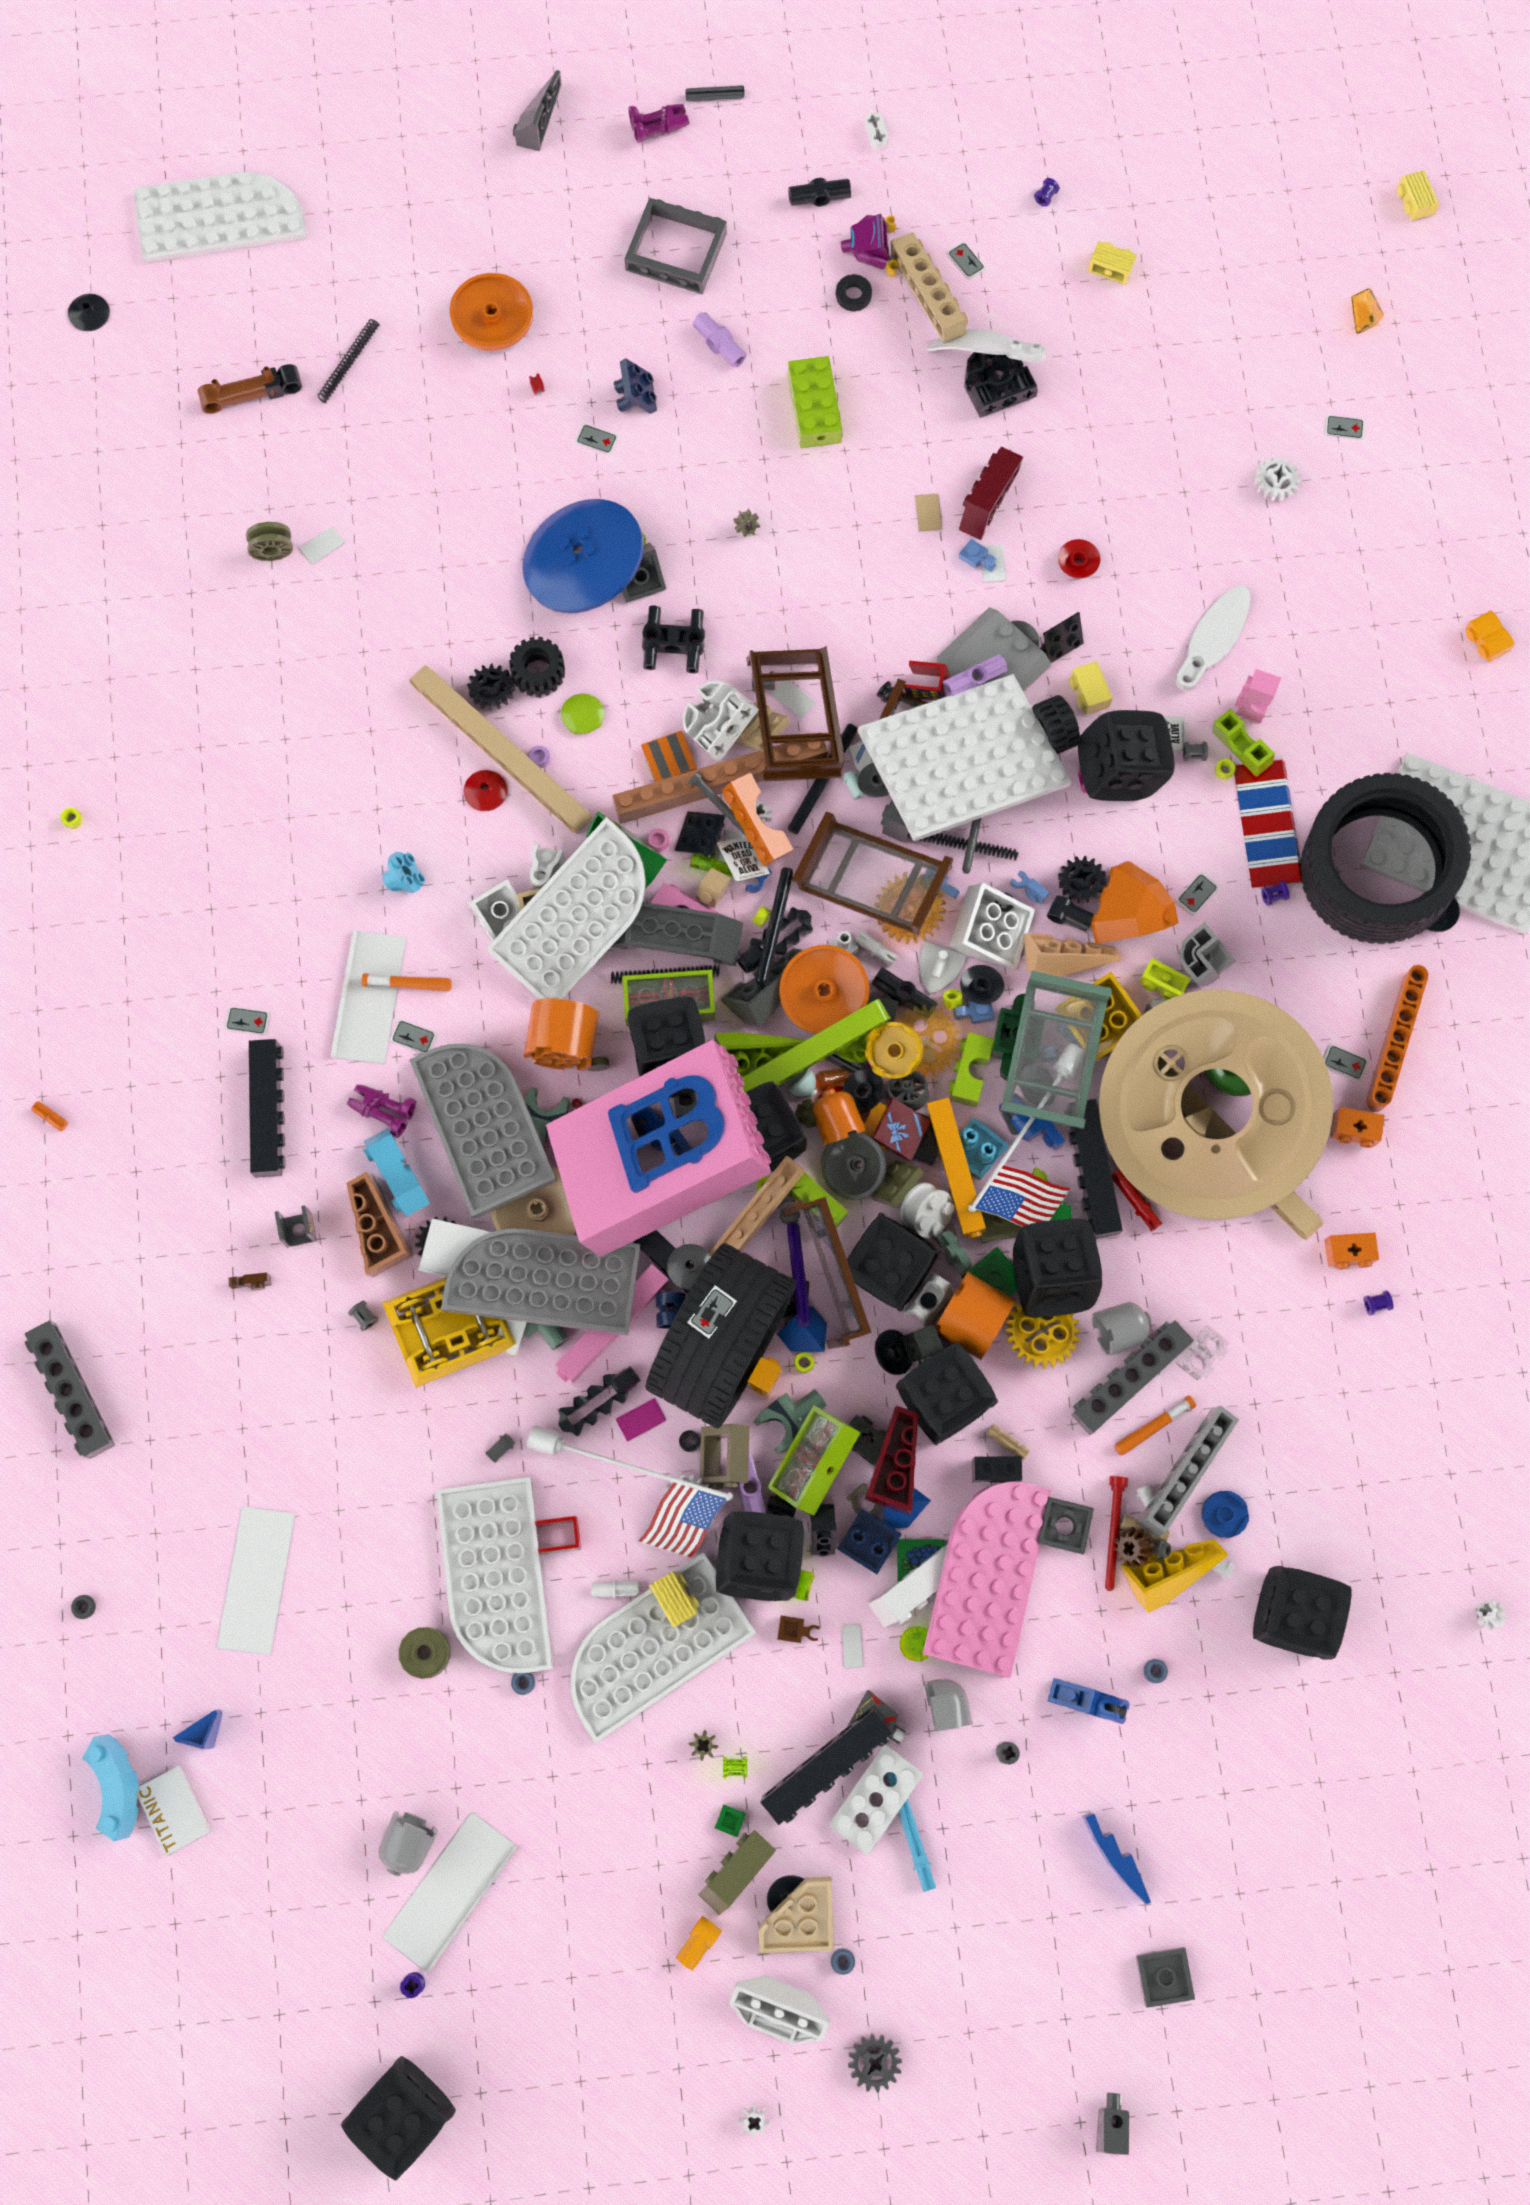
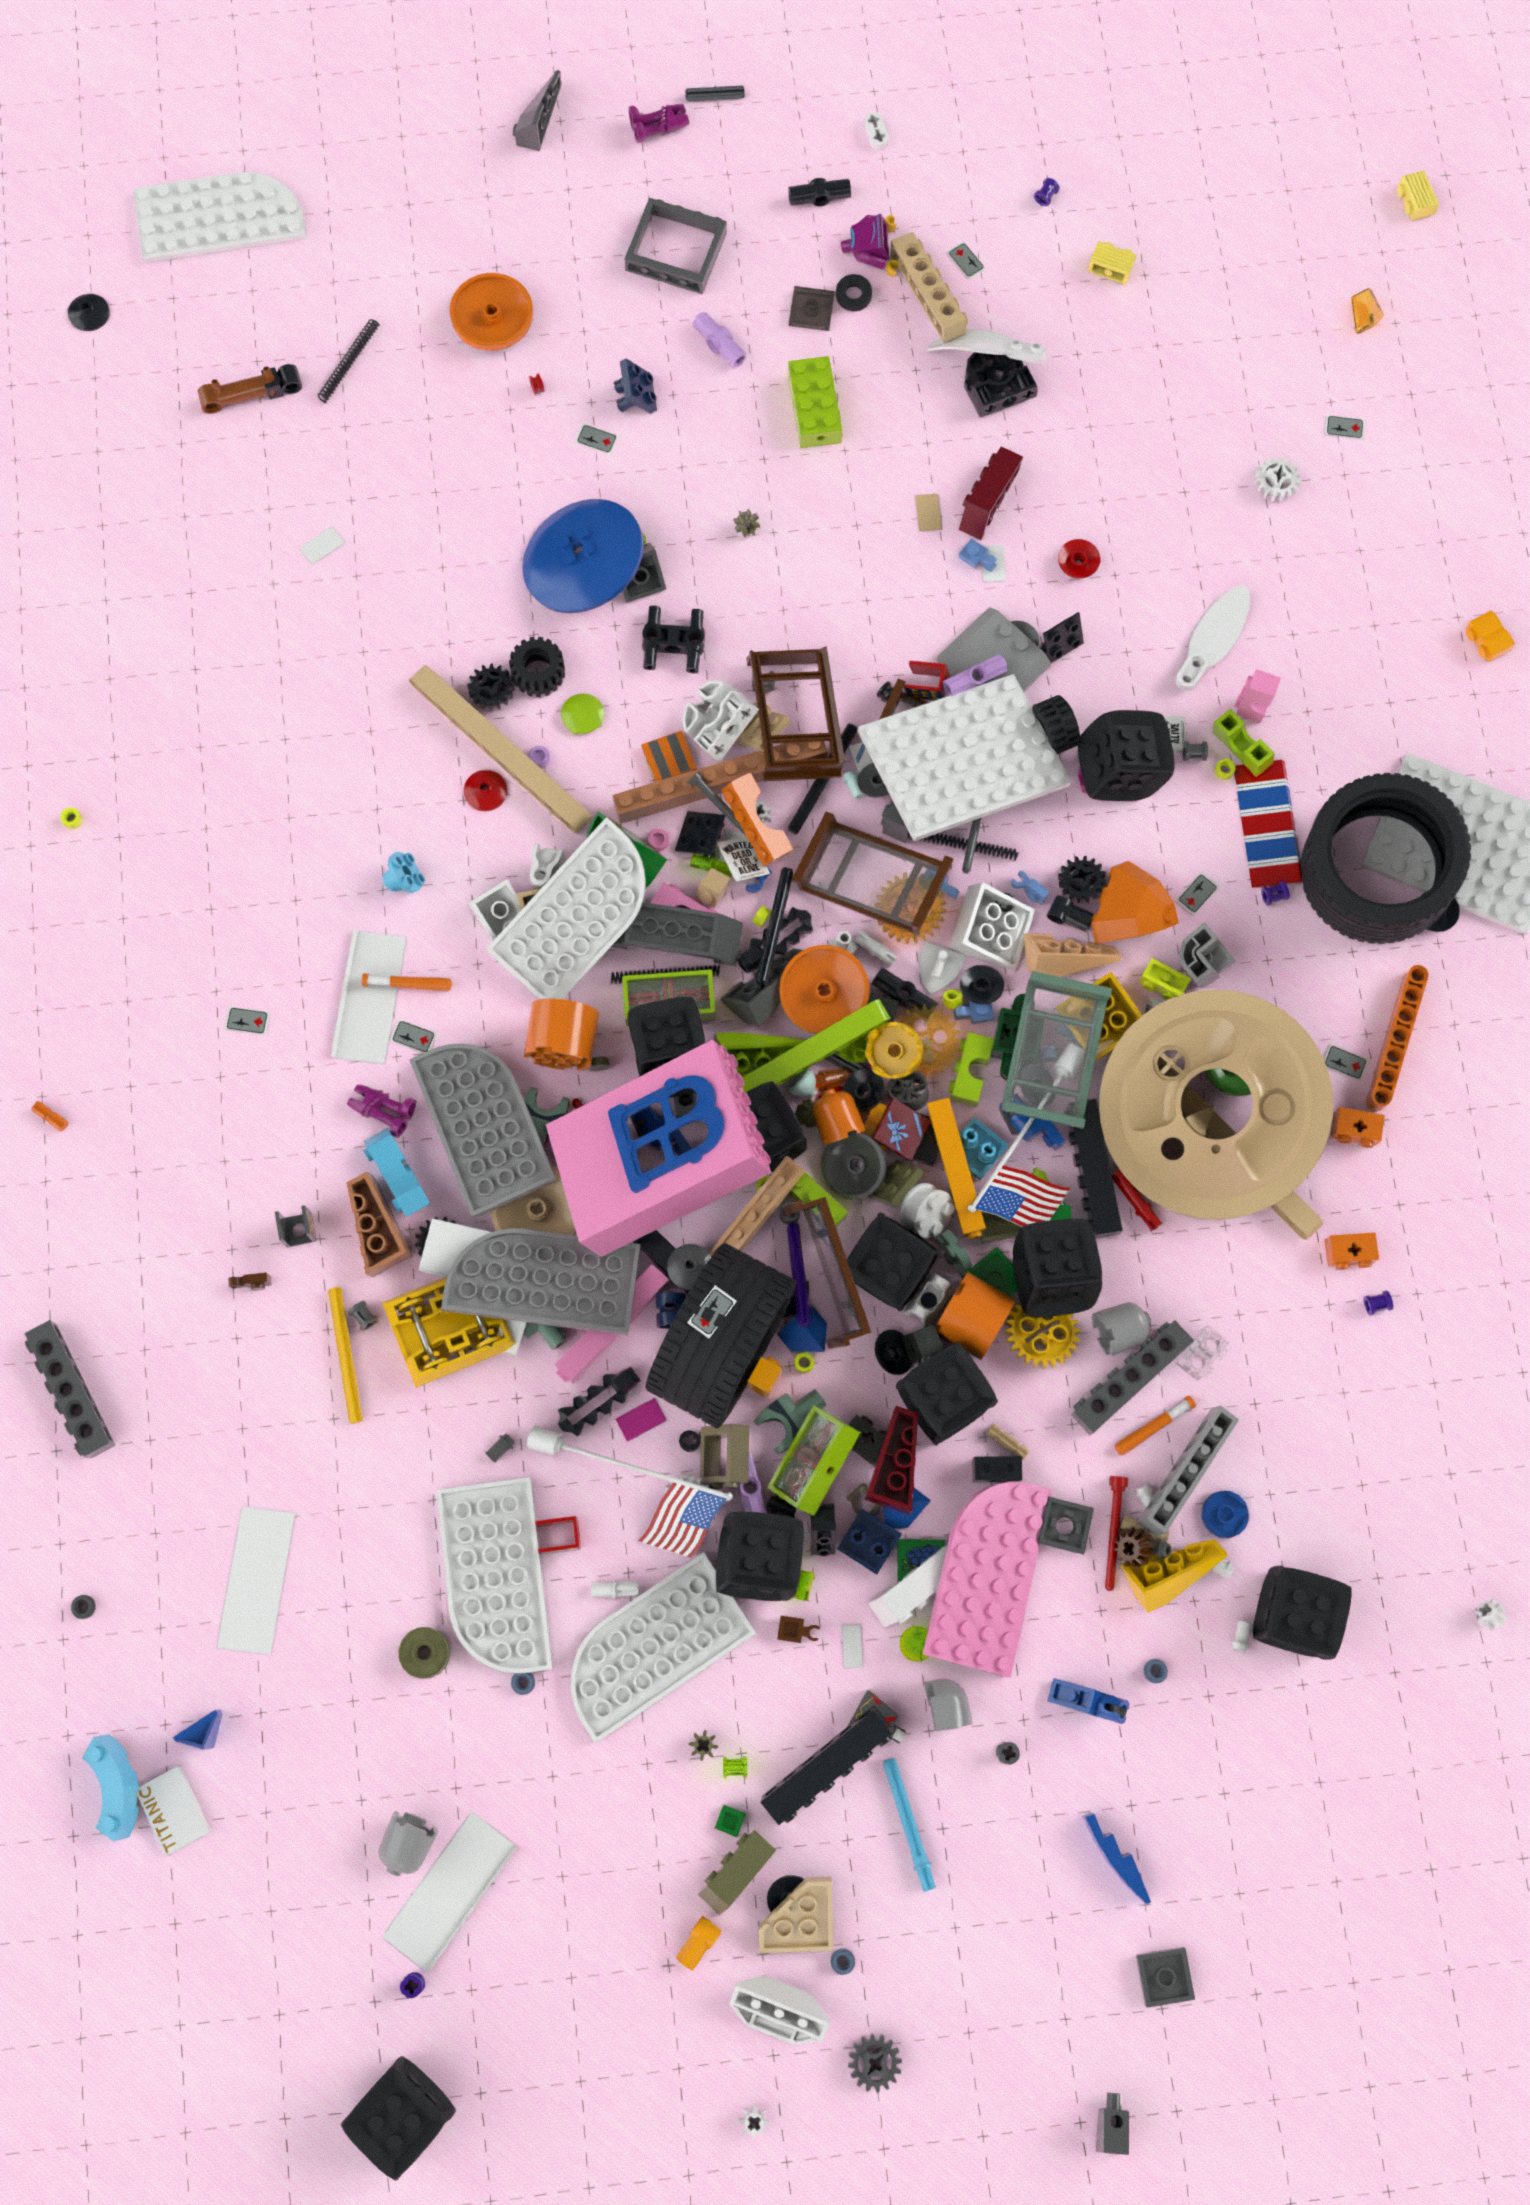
olive wheel [245,521,293,561] -> none
black brick [248,1039,286,1178] -> none
light yellow brick [649,1571,700,1628] -> none
white sticker [771,680,817,719] -> none
white plate [829,1744,925,1856] -> none
light yellow brick [1069,661,1113,715] -> none
none -> yellow axle [328,1287,363,1424]
none -> clear smoke plate [789,286,835,331]
none -> white pin [1231,1621,1253,1653]

